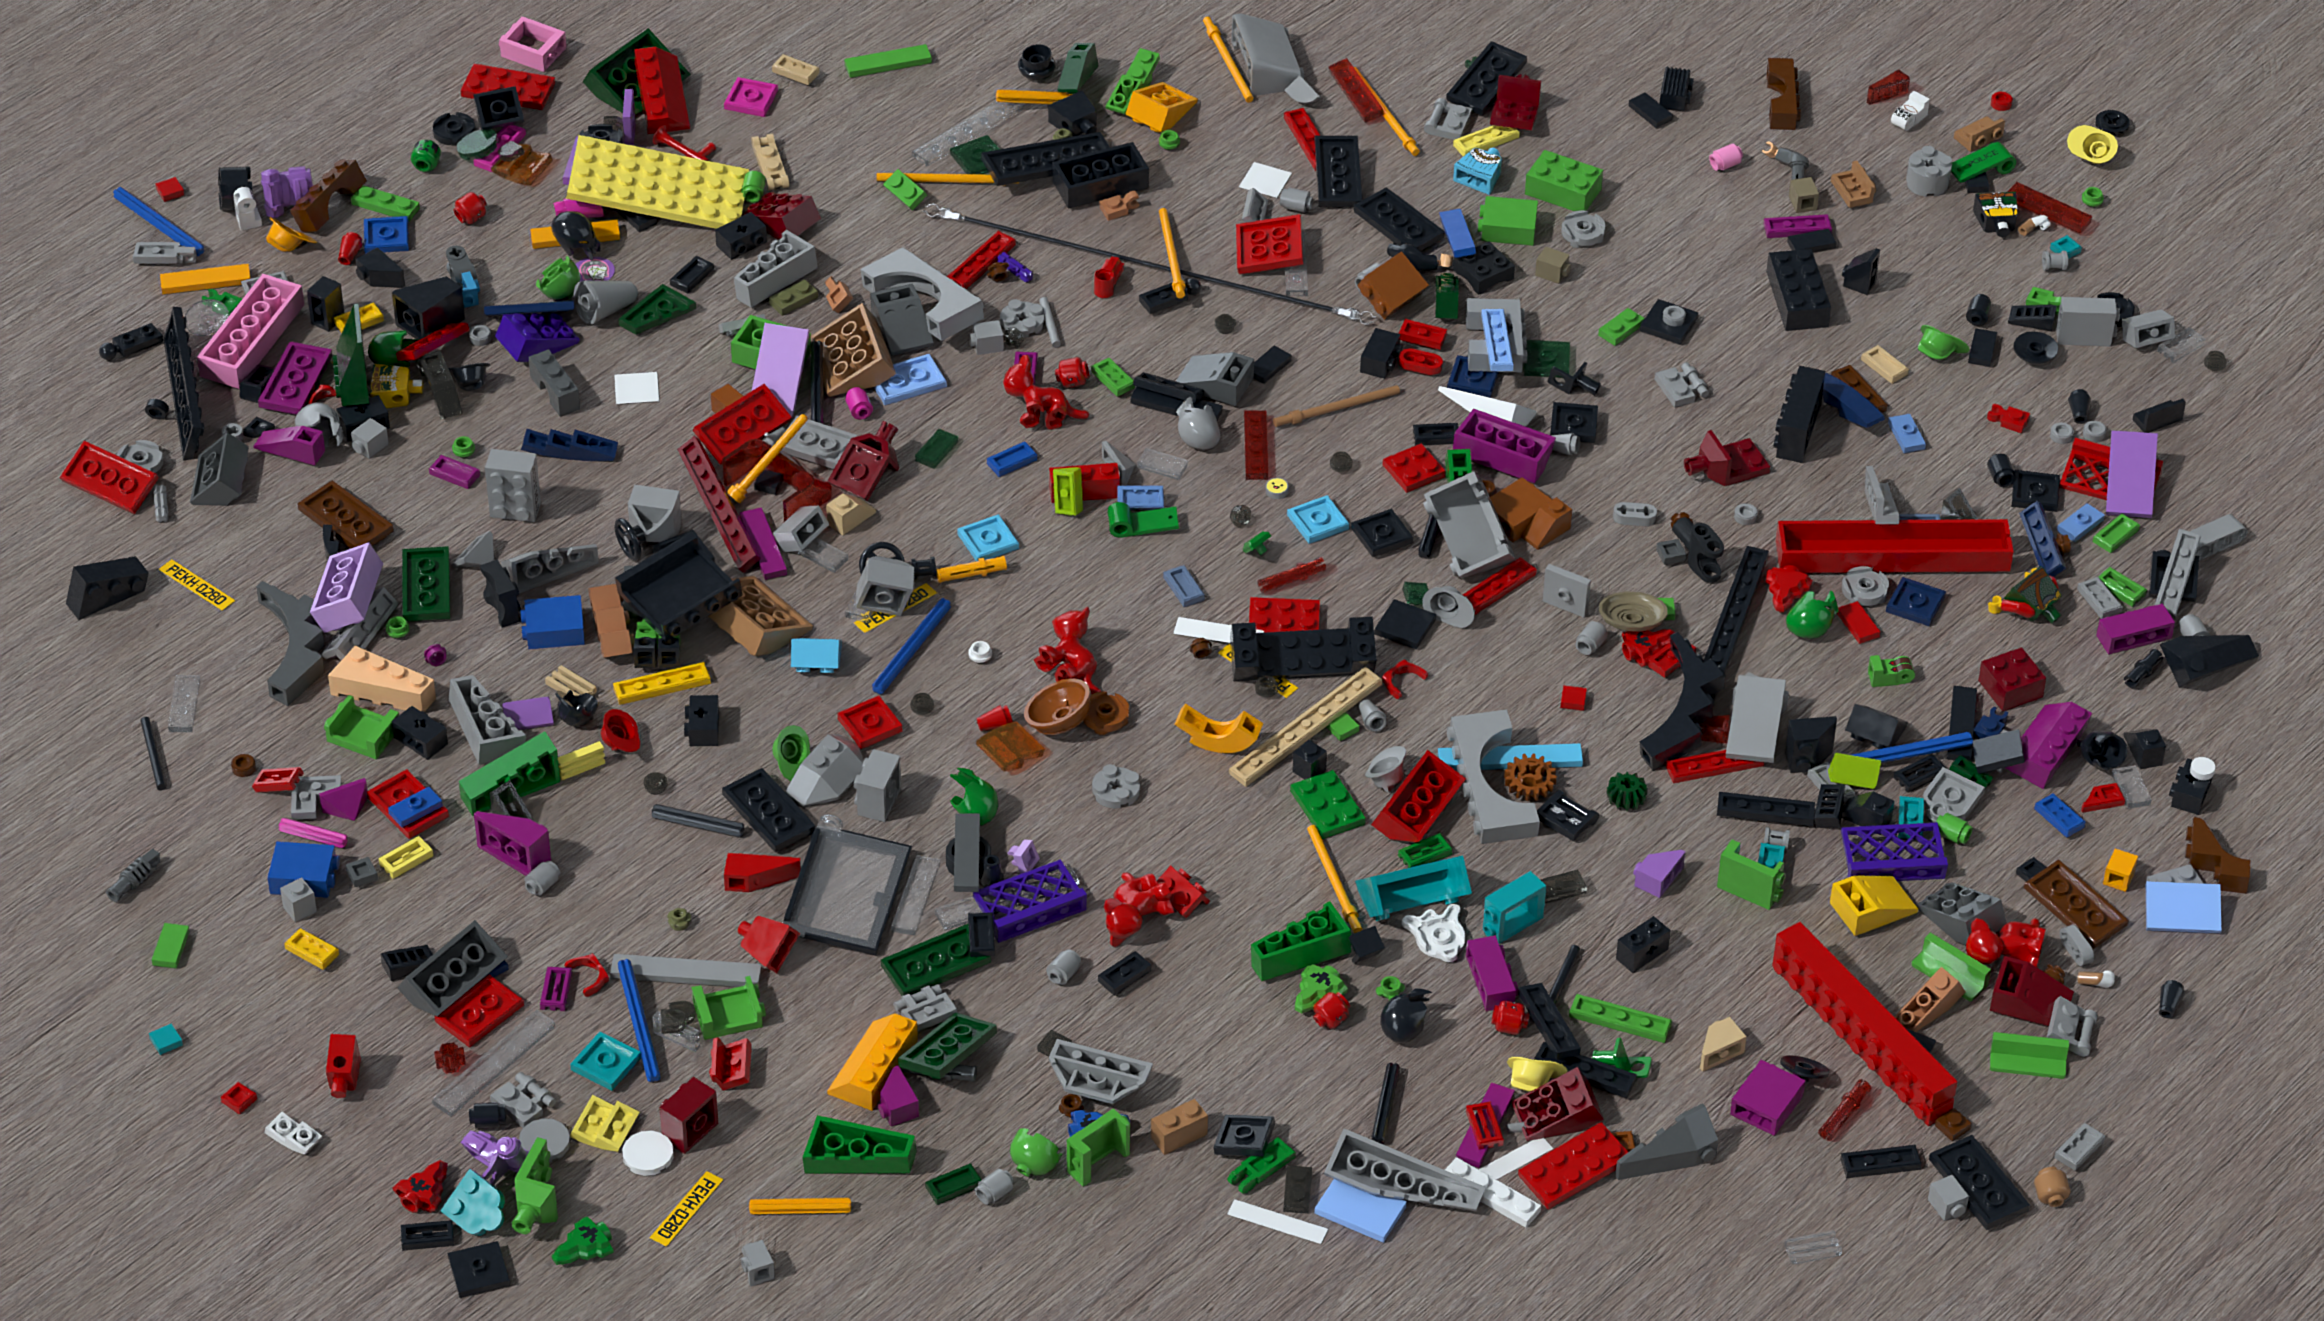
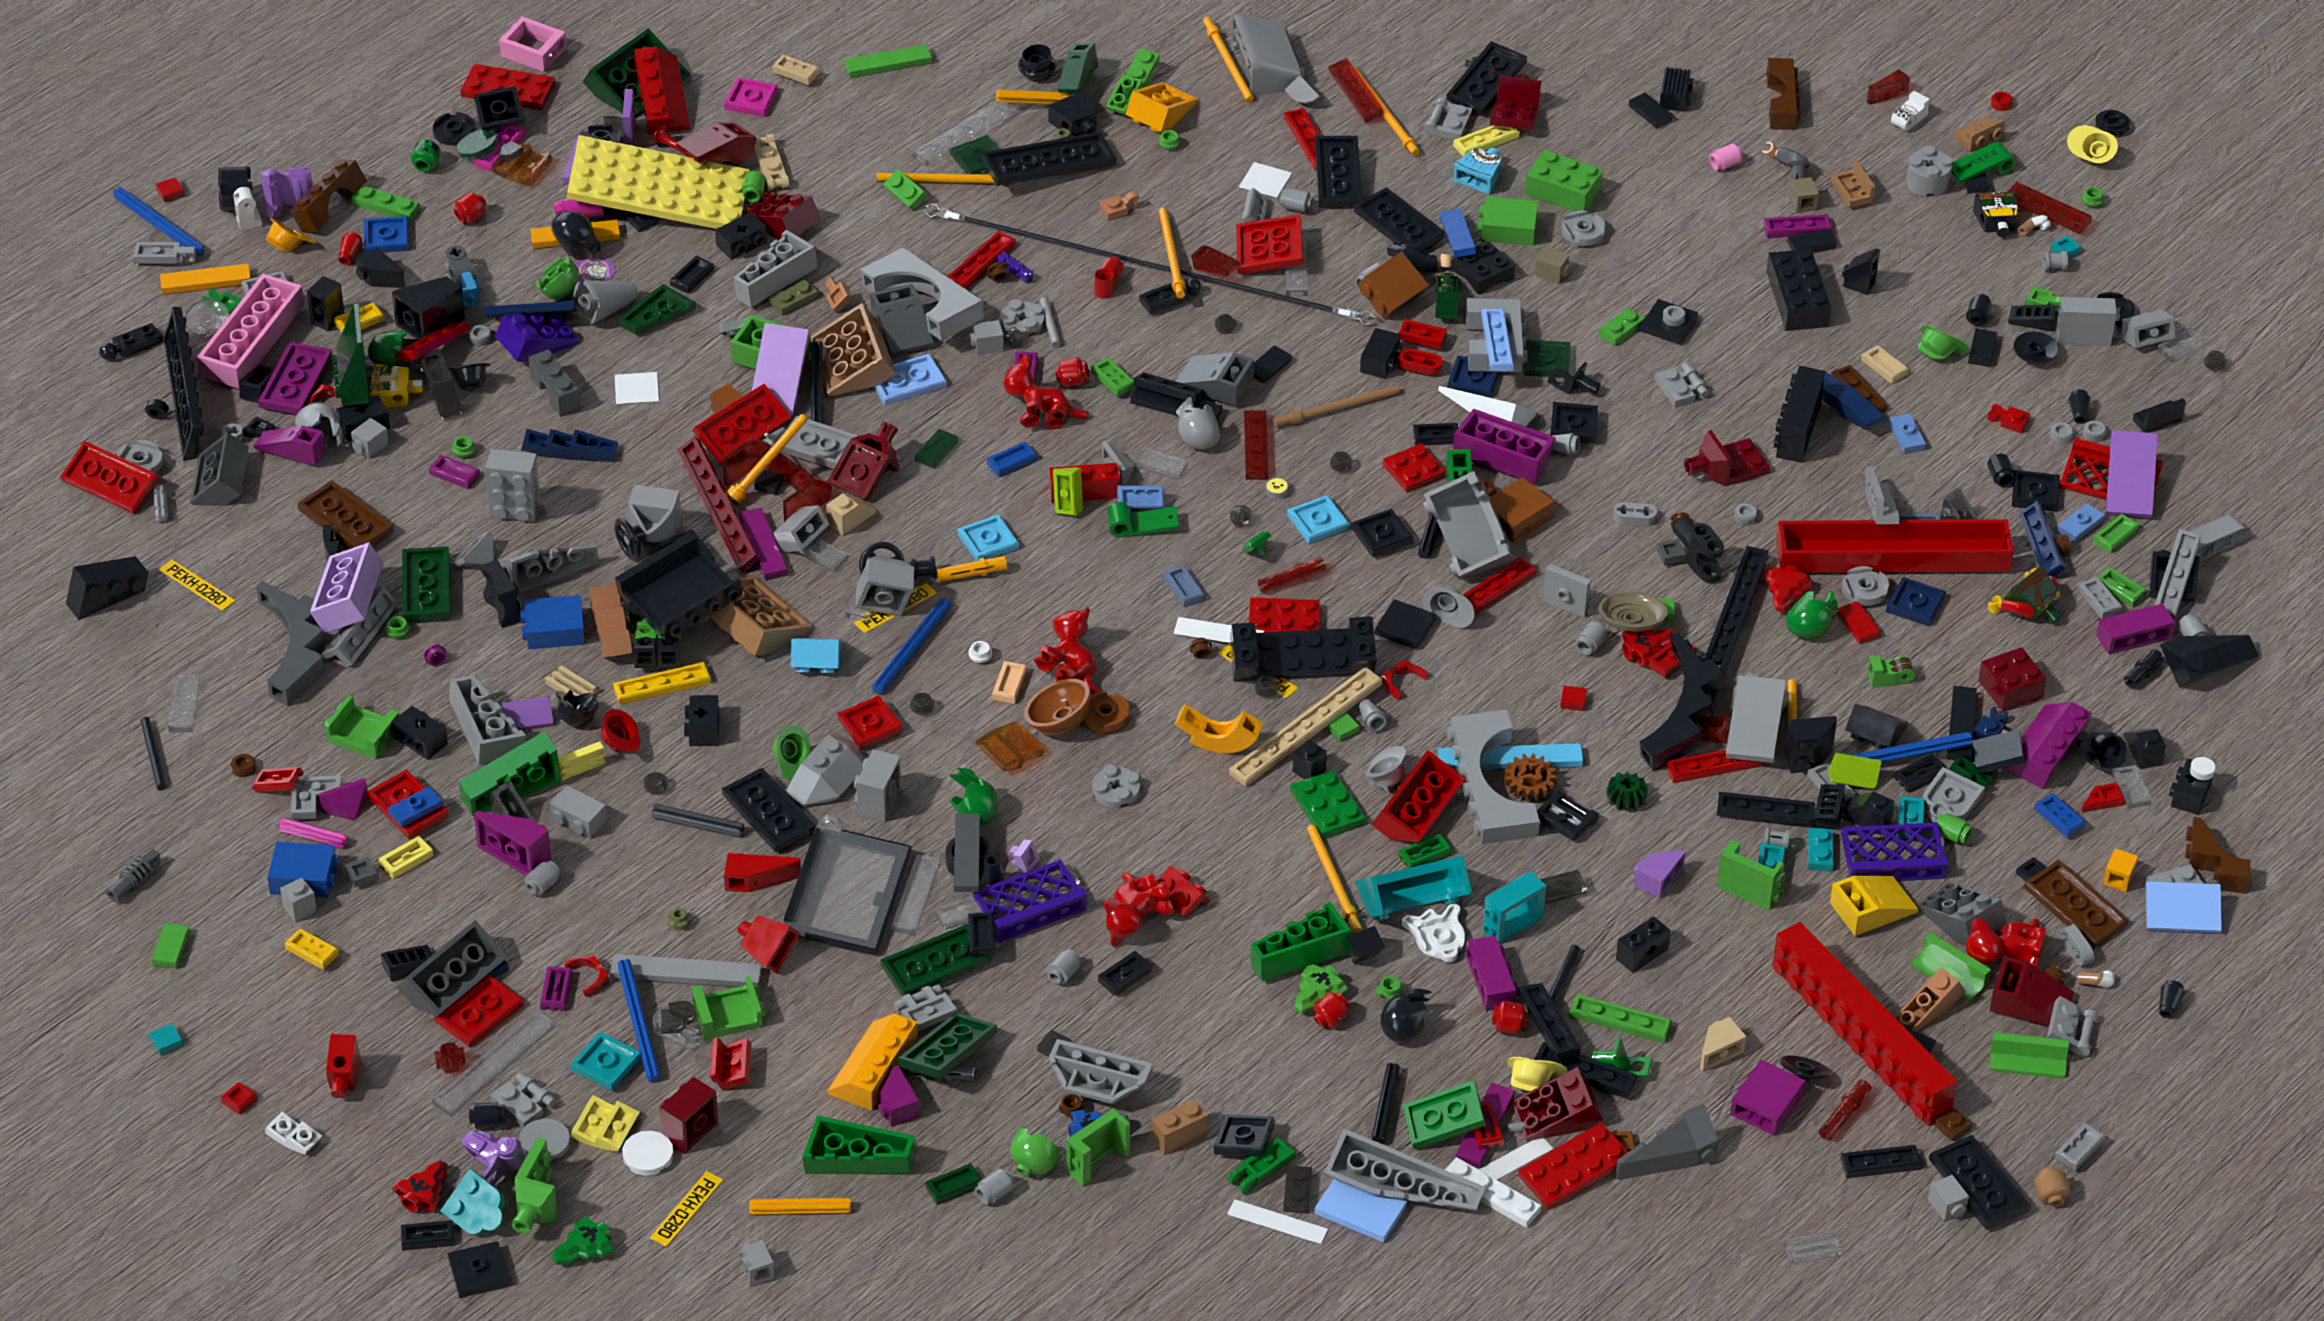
light nougat wedge [328,646,436,712] -> none
dark pink brick [845,387,873,420] -> none
red cone [976,705,1013,731] -> none
black brick [1052,142,1149,209] -> none
clear green plate [1402,582,1429,605] -> none
dark orange slope [1522,497,1572,550] -> none
none -> light grey brick [549,786,607,839]
none -> dark red slope [675,122,757,164]
none -> light nougat tile [992,661,1027,704]
none -> clear red slope [1191,245,1241,277]
none -> green plate [1403,1080,1486,1150]
none -> light orange bar [1787,679,1797,732]
none -> teal plate [1808,828,1833,871]

